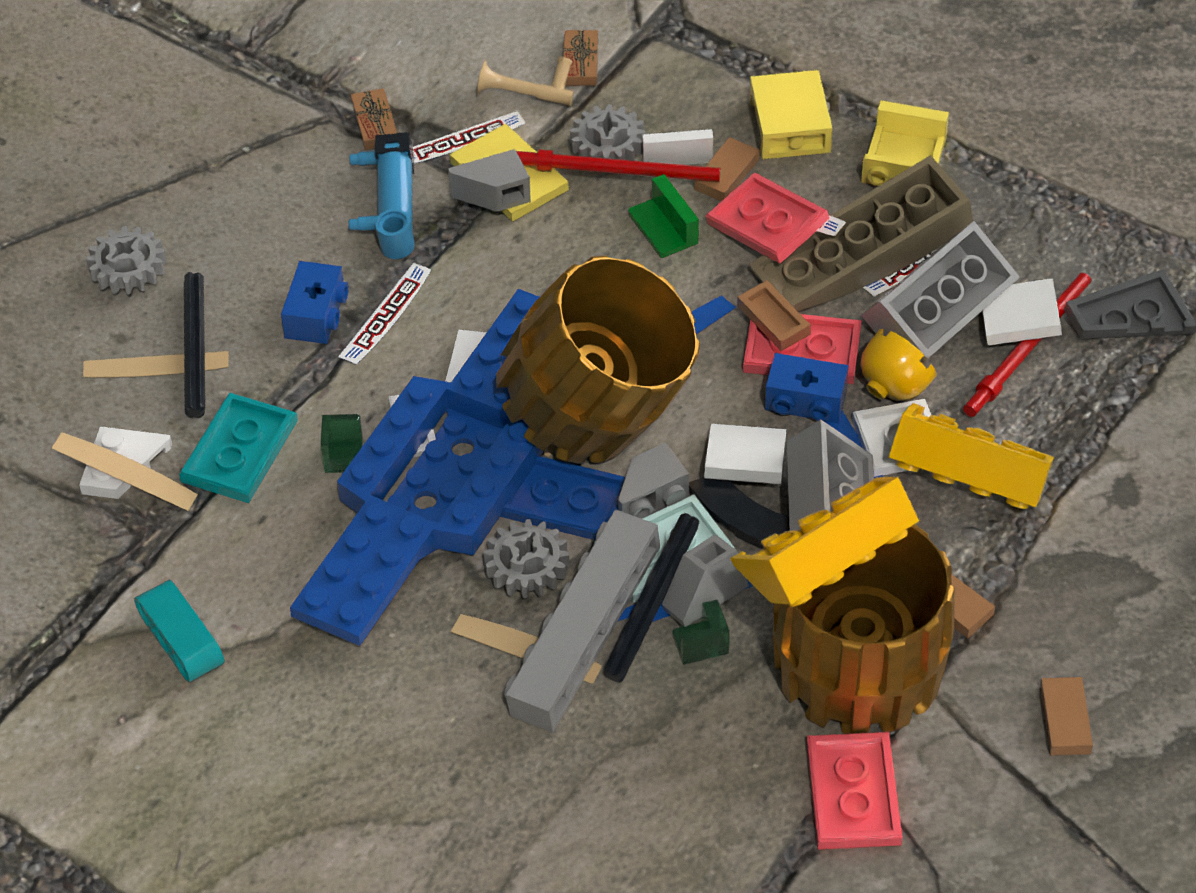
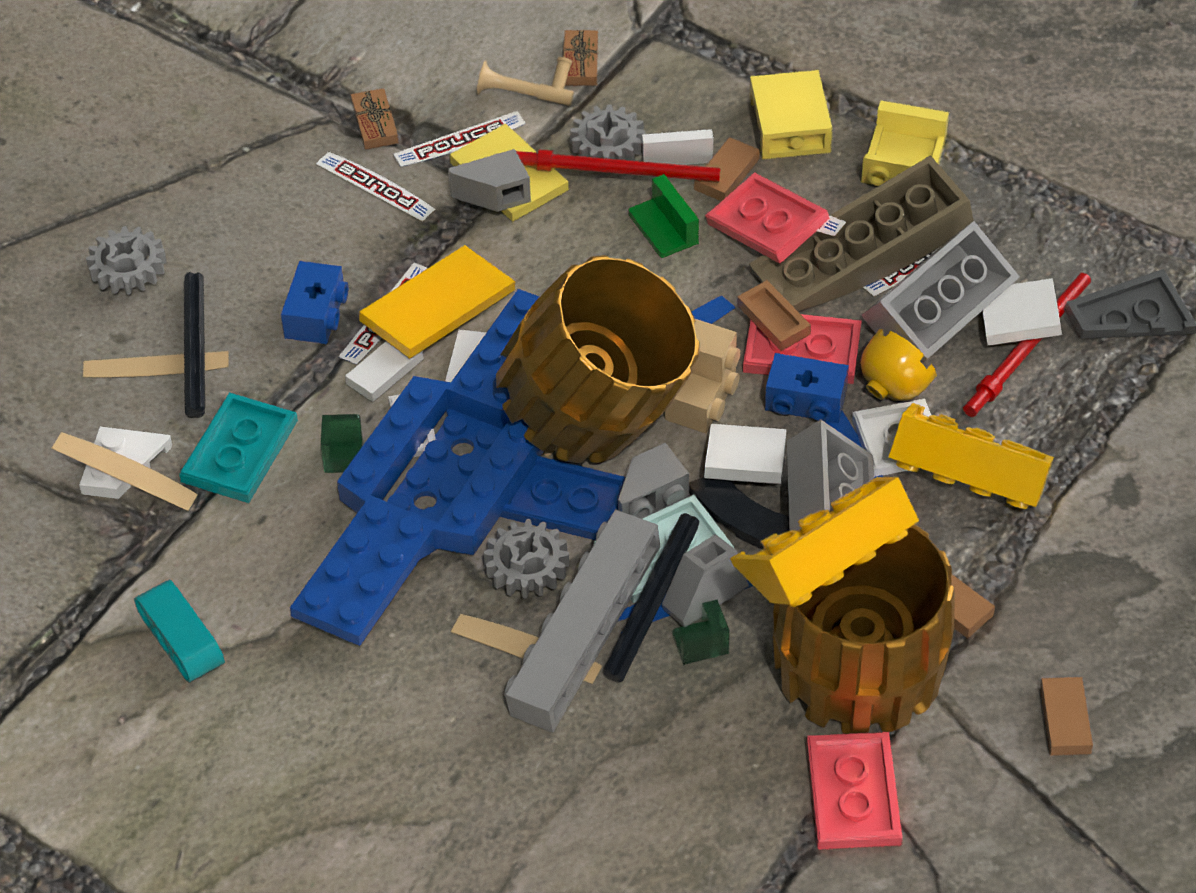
dark azure piece [348,132,415,259] -> none
none -> sticker [316,152,435,221]
none -> white tile [345,341,424,402]
none -> yellow tile [359,245,515,359]
none -> tan brick [665,319,740,434]

